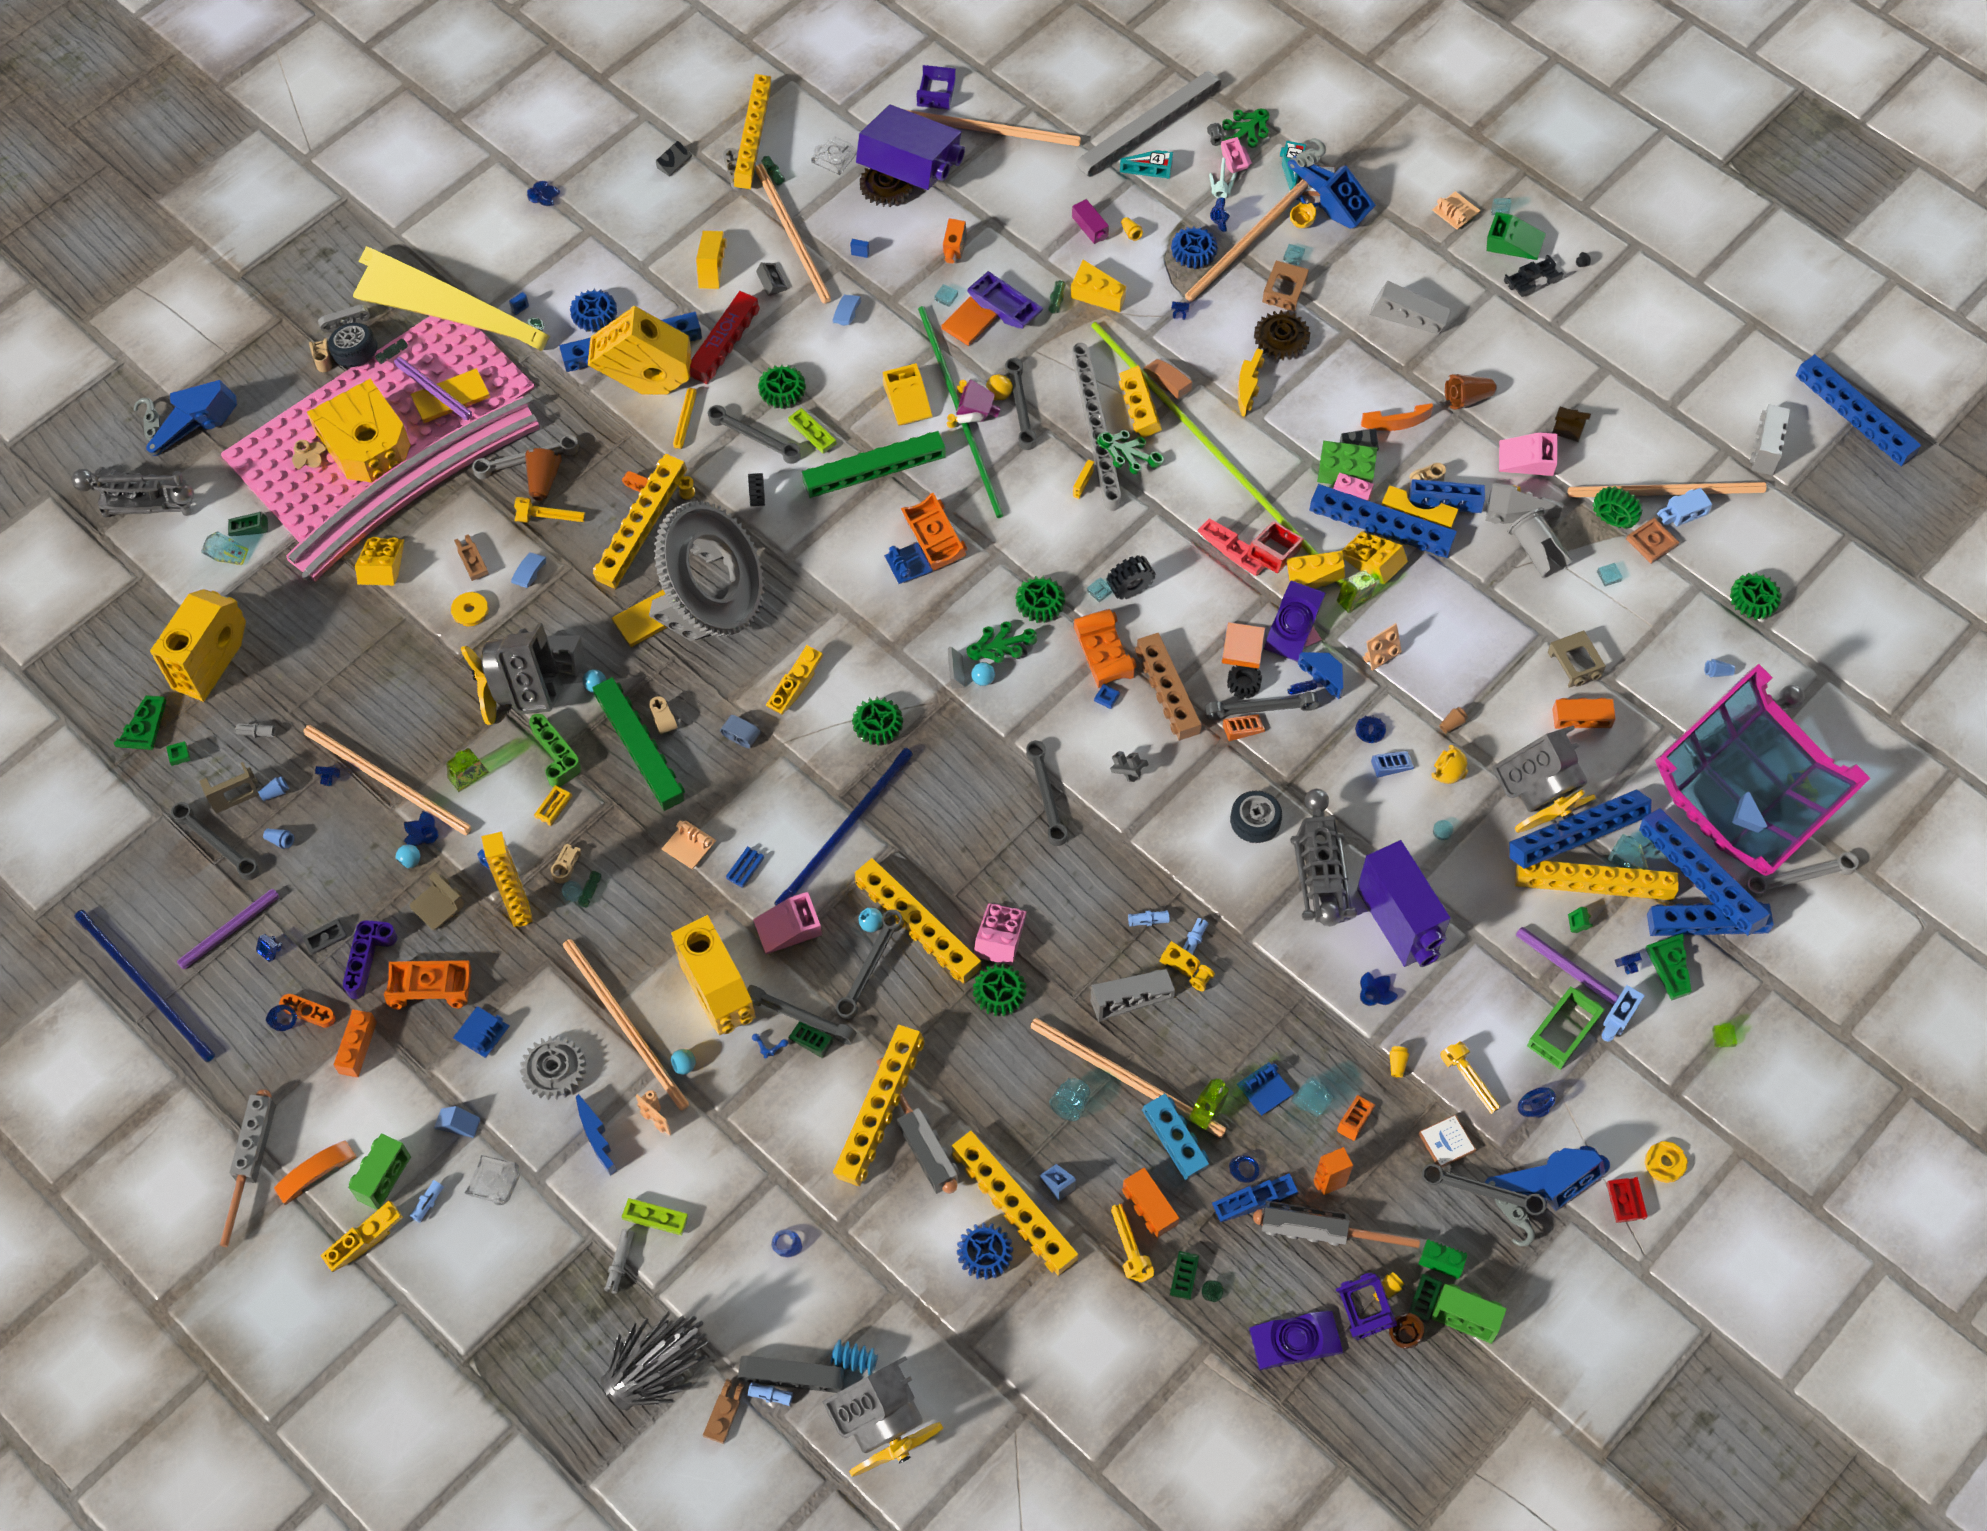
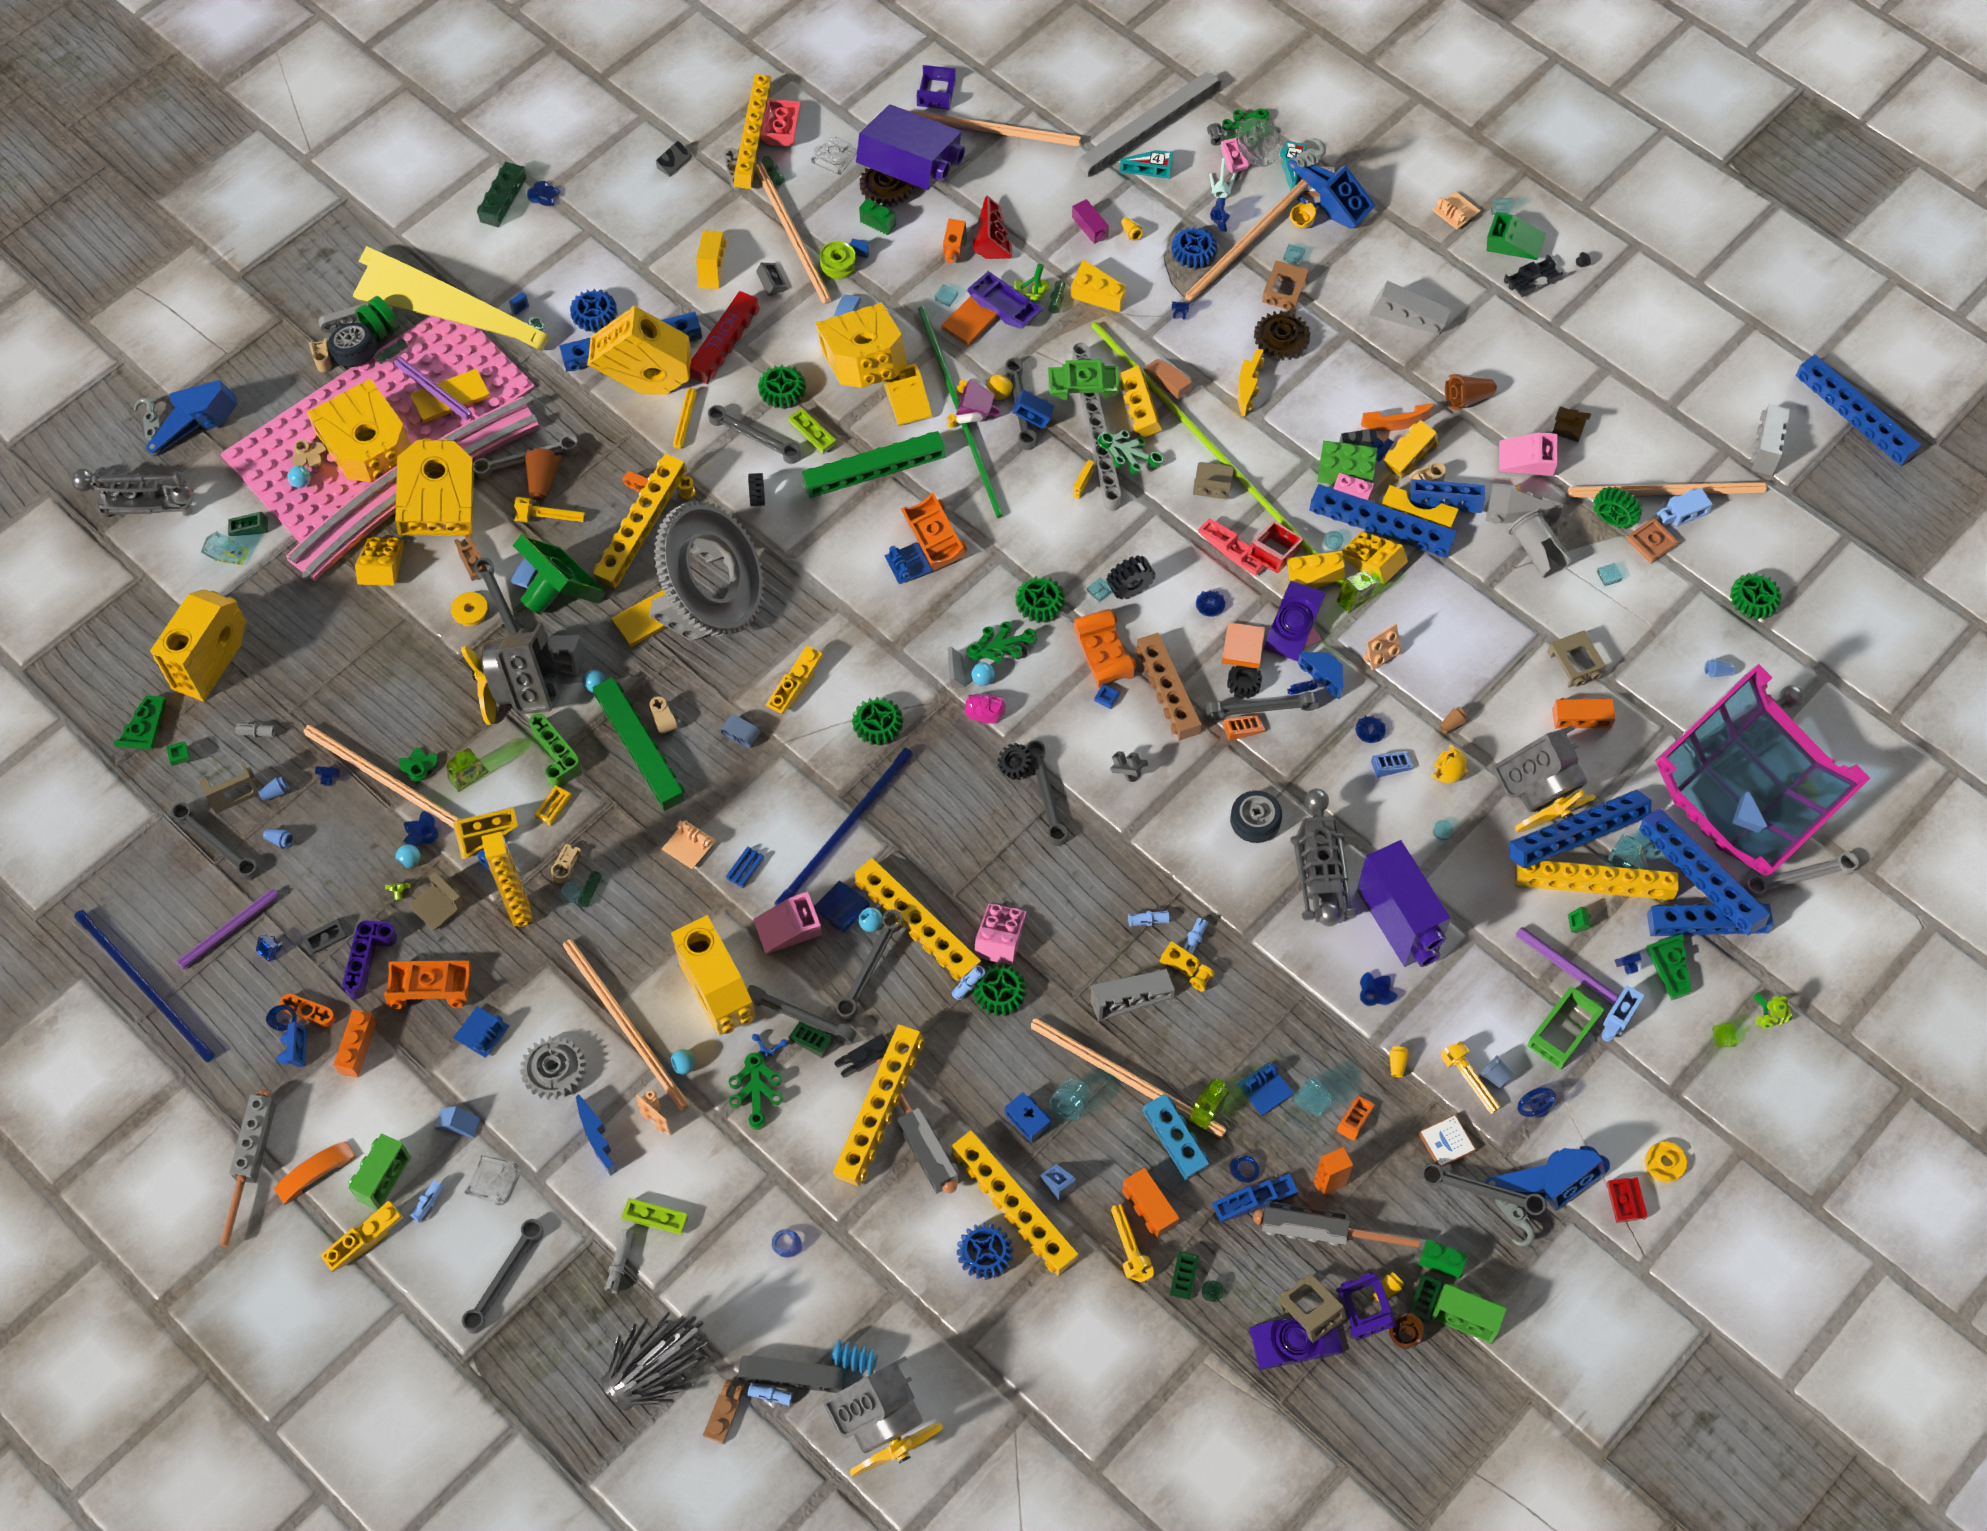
none -> blue tile [275,1022,307,1068]
none -> medium azure piece [288,465,311,488]
none -> green wheel [355,296,399,341]
none -> lime plant [385,883,410,900]
none -> yellow piece [395,439,474,536]
none -> green plate [399,747,437,781]
none -> yellow wedge [453,807,518,859]
none -> dark grey piece [462,1219,544,1334]
none -> dark grey piece [474,558,519,635]
none -> clear green brick [477,161,527,228]
none -> green piece [512,534,607,615]
none -> green plant [728,1052,783,1130]
none -> coral slope [760,99,801,146]
none -> clear blue slope [814,880,870,932]
none -> yellow piece [815,302,907,388]
none -> lime wheel [820,241,856,279]
none -> black hinge [834,1034,889,1078]
none -> green brick [859,199,897,235]
none -> light blue pin [951,965,985,1000]
none -> dark pink piece [965,694,1006,724]
none -> red wedge [973,195,1012,259]
none -> black tyre [997,743,1035,780]
none -> blue brick [1005,1092,1051,1143]
none -> blue brick [1012,389,1054,429]
none -> plant [1014,264,1051,302]
none -> bright green piece [1048,359,1120,400]
none -> dark tan bracket [1193,462,1234,500]
none -> clear blue gear [1196,589,1226,617]
none -> clear tile [1236,117,1281,167]
none -> dark tan window [1278,1274,1346,1343]
none -> clear light blue tile [1324,531,1343,550]
none -> clear blue tile [1371,438,1394,462]
none -> yellow wedge [1384,420,1439,478]
none -> sand blue piece [1480,1055,1513,1088]
none -> lime plant [1753,992,1793,1029]

